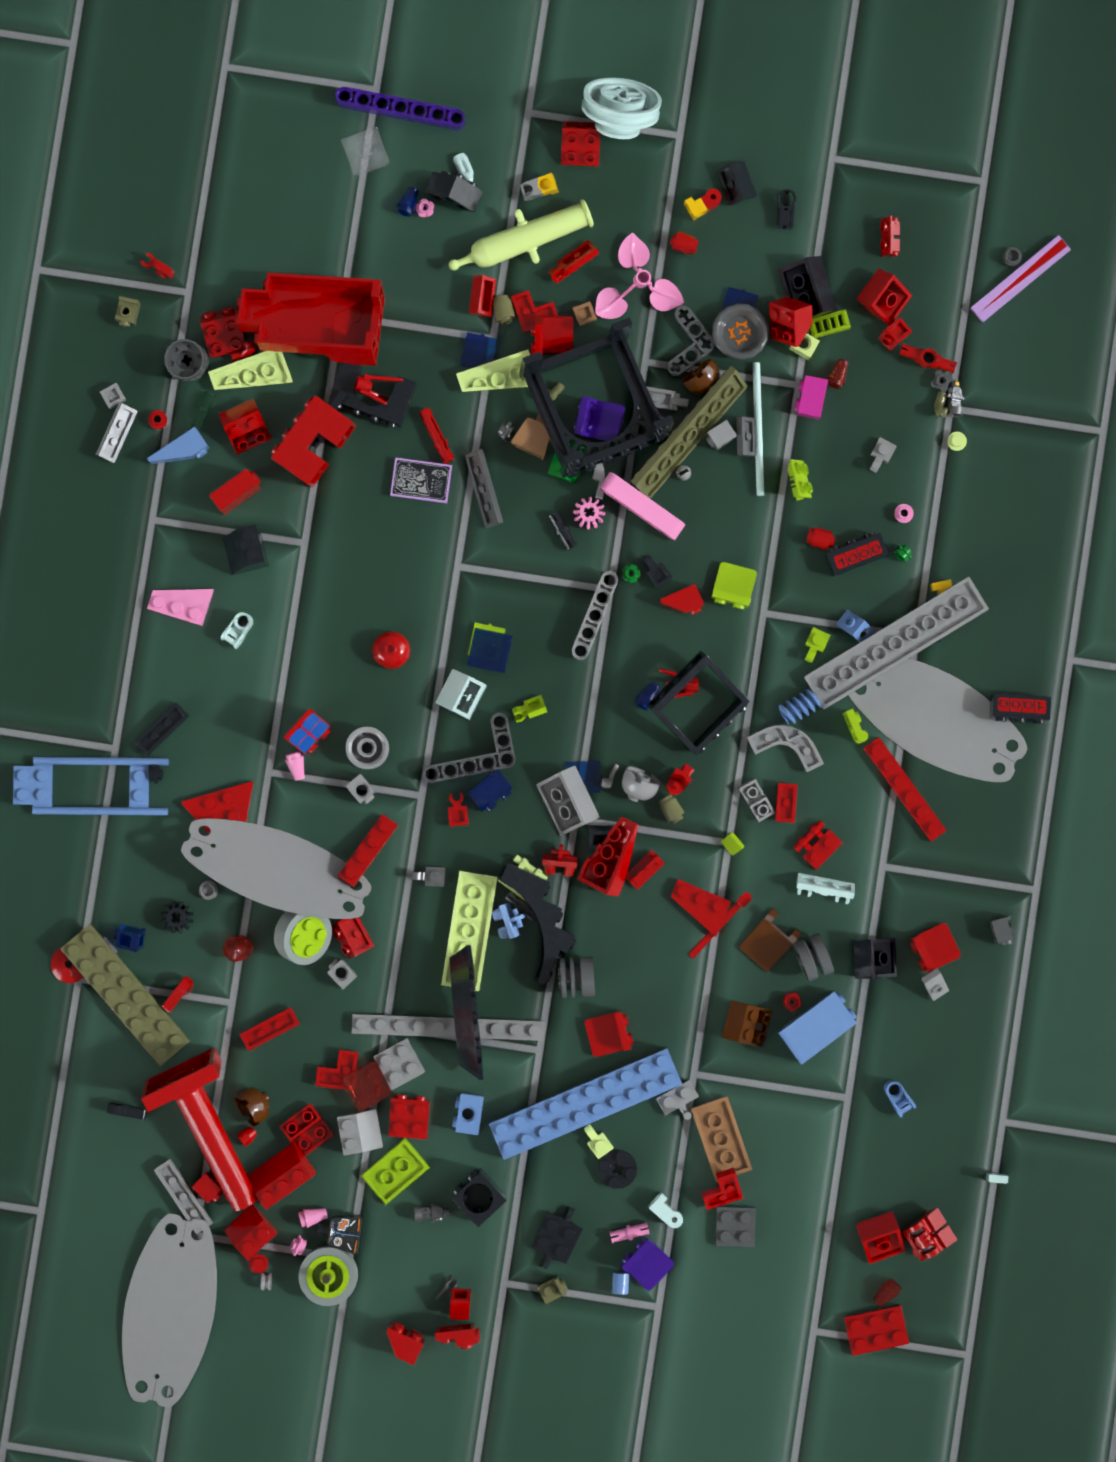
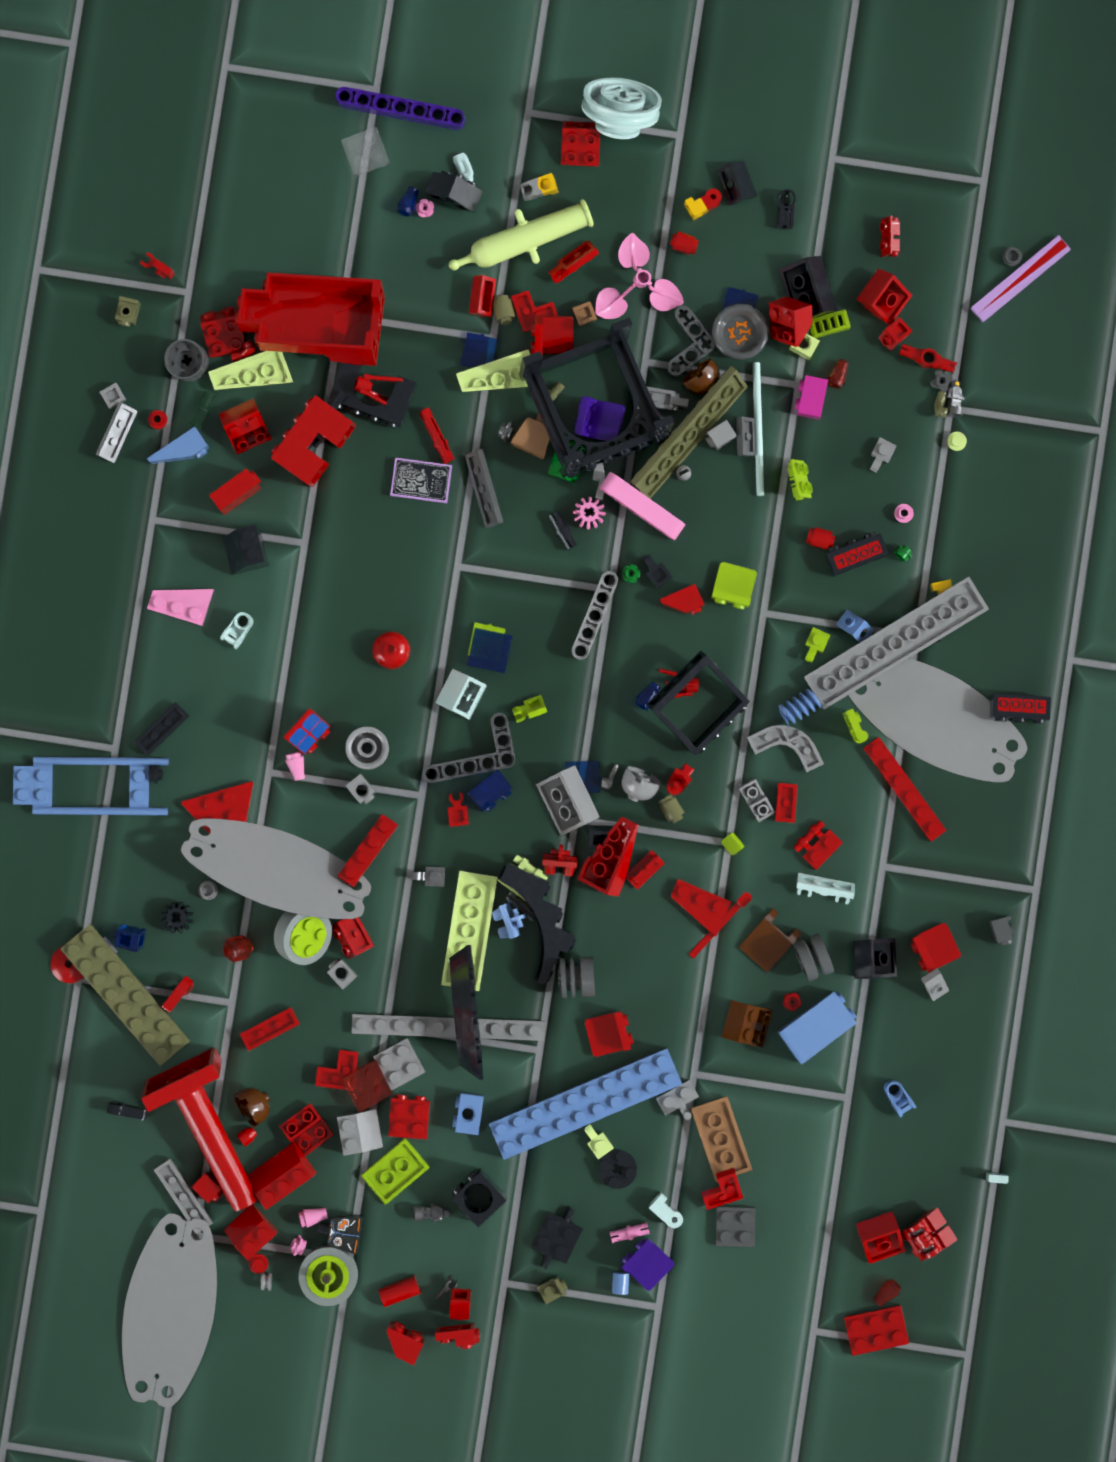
none -> red brick [378,1275,421,1307]

